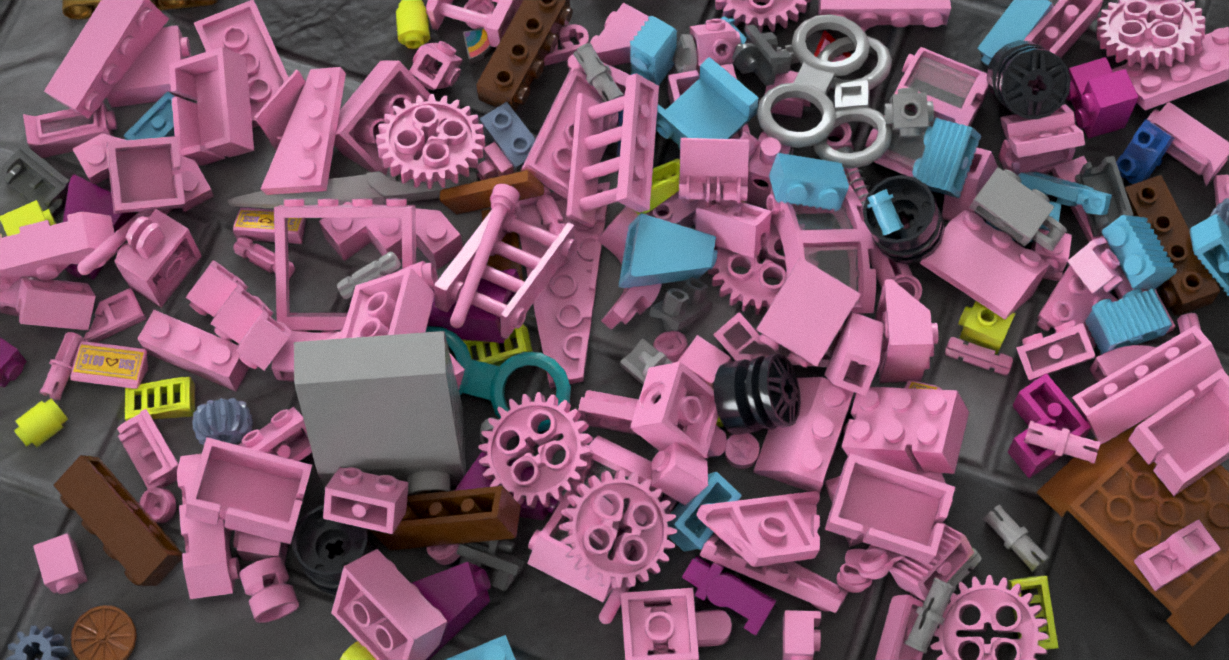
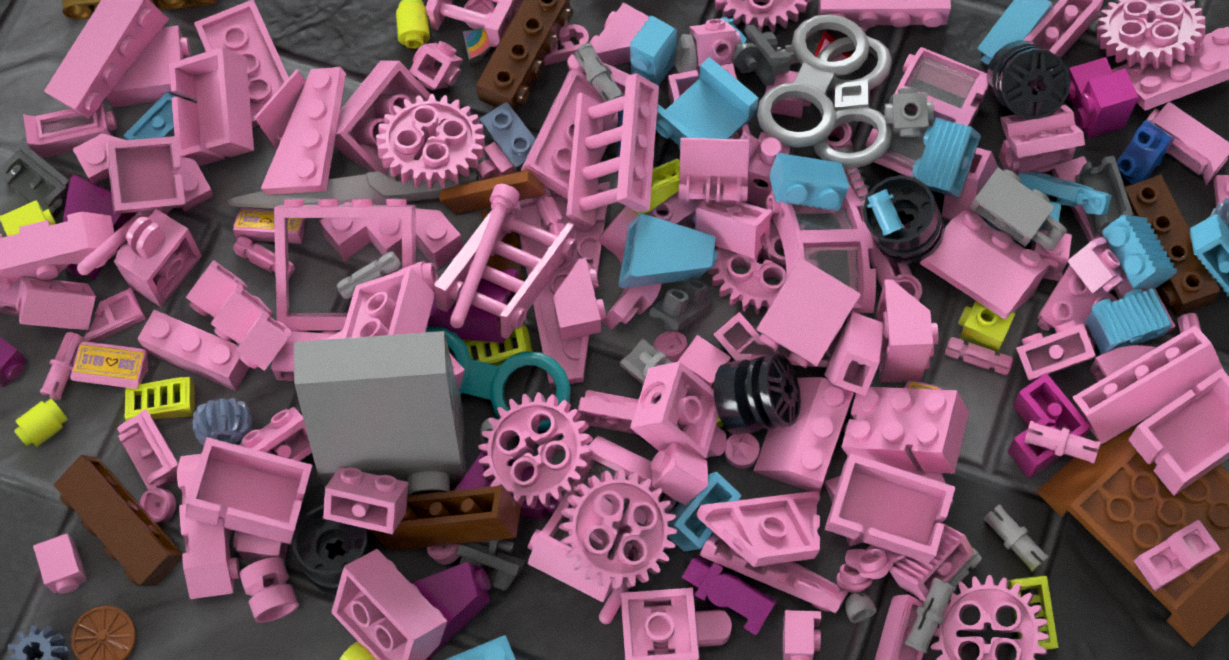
none -> bright pink slope [553,258,606,341]
none -> light grey hinge [845,592,876,623]

